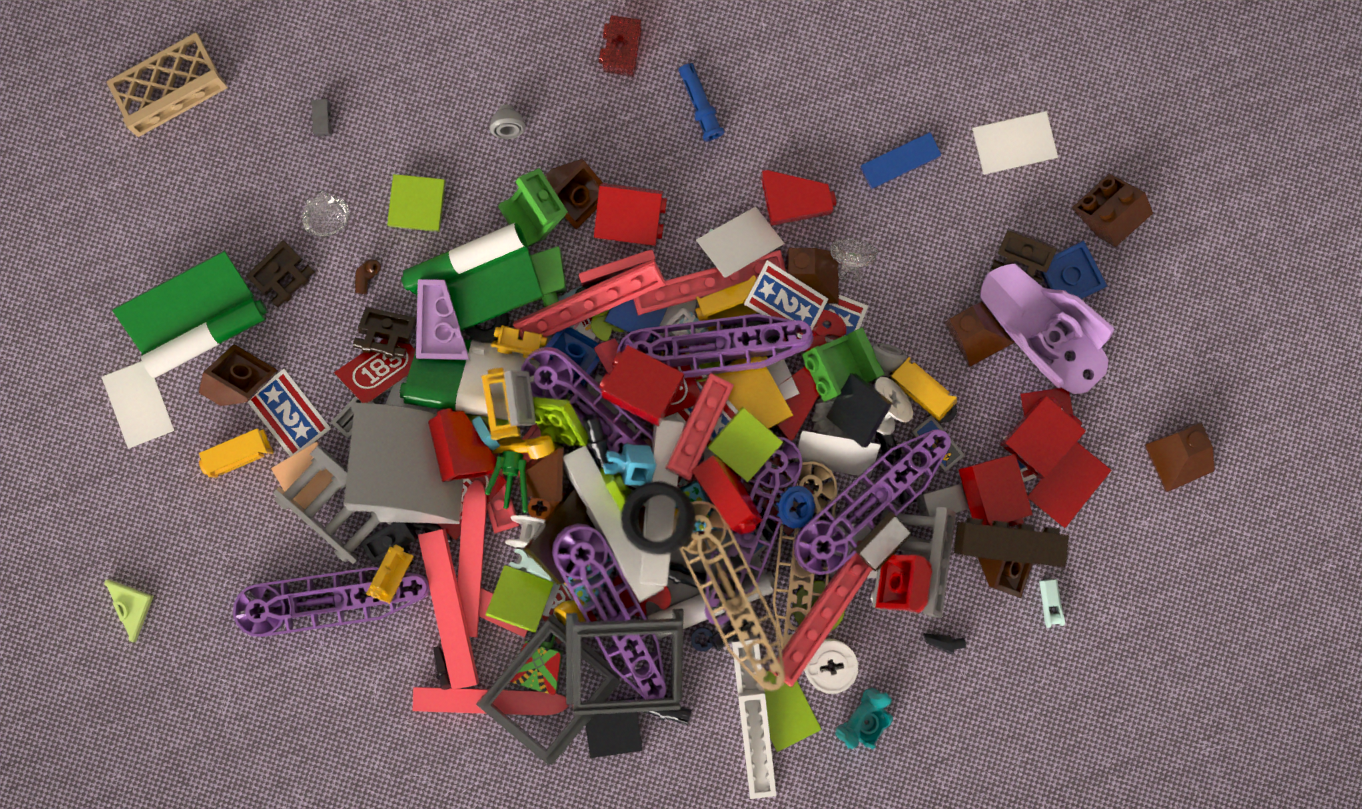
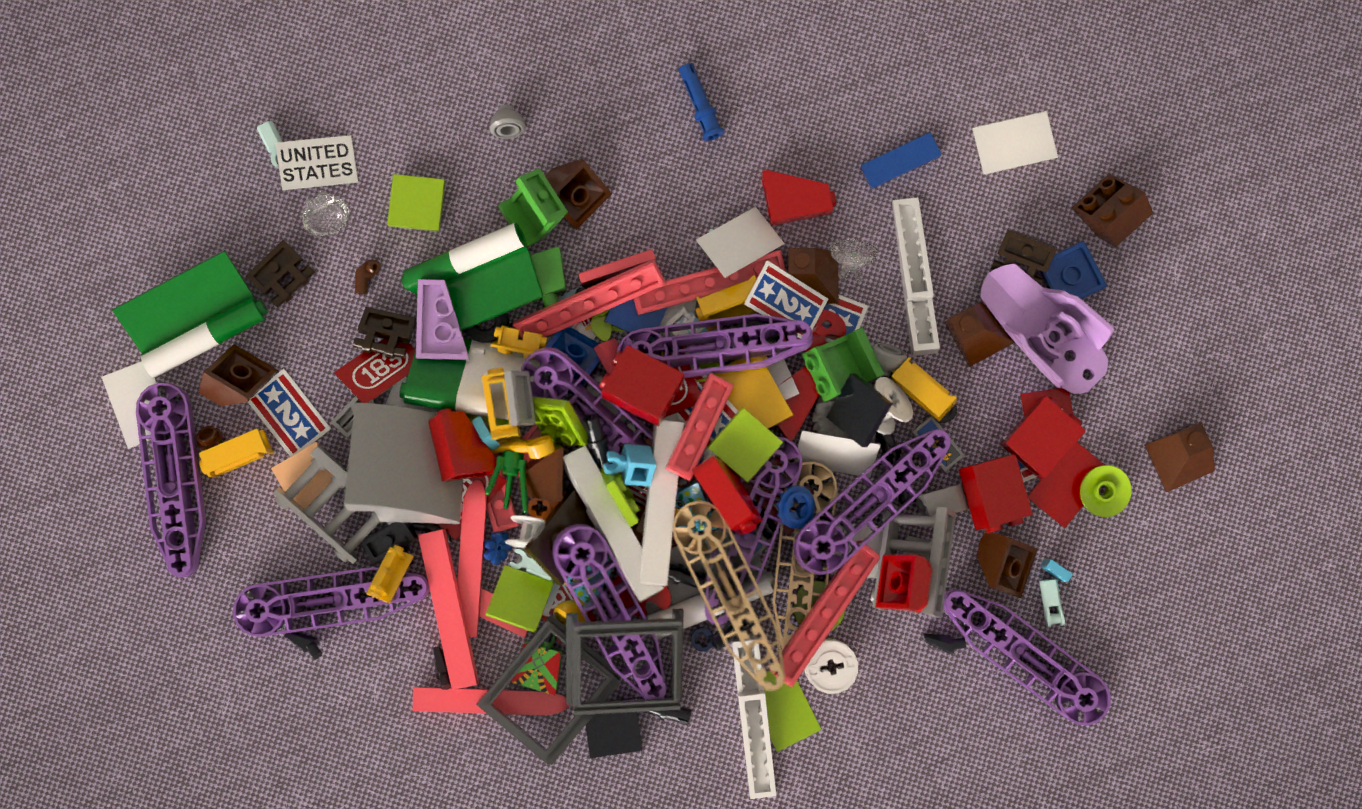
yellowish green tile [104,579,154,642] -> none
tan fence [106,33,228,137] -> none
flat silver piece [312,99,332,137] -> none
red brick [594,183,667,246] -> none
clear red brick [599,15,642,77] -> none
black tyre [621,481,696,555] -> none
teal hair [835,688,893,749] -> none
flat silver slope [854,511,912,571] -> none
dark brown brick [954,517,1069,568] -> none
none -> medium lavender beam [136,383,206,577]
none -> reddish brown plate [196,426,223,450]
none -> light aqua bar [257,121,283,169]
none -> white sticker [275,135,358,190]
none -> black bar [284,632,323,660]
none -> blue plant [484,532,512,565]
none -> white slope [892,197,940,356]
none -> medium lavender beam [943,589,1111,726]
none -> medium azure tile [1040,558,1073,582]
none -> lime dish [1080,465,1132,517]

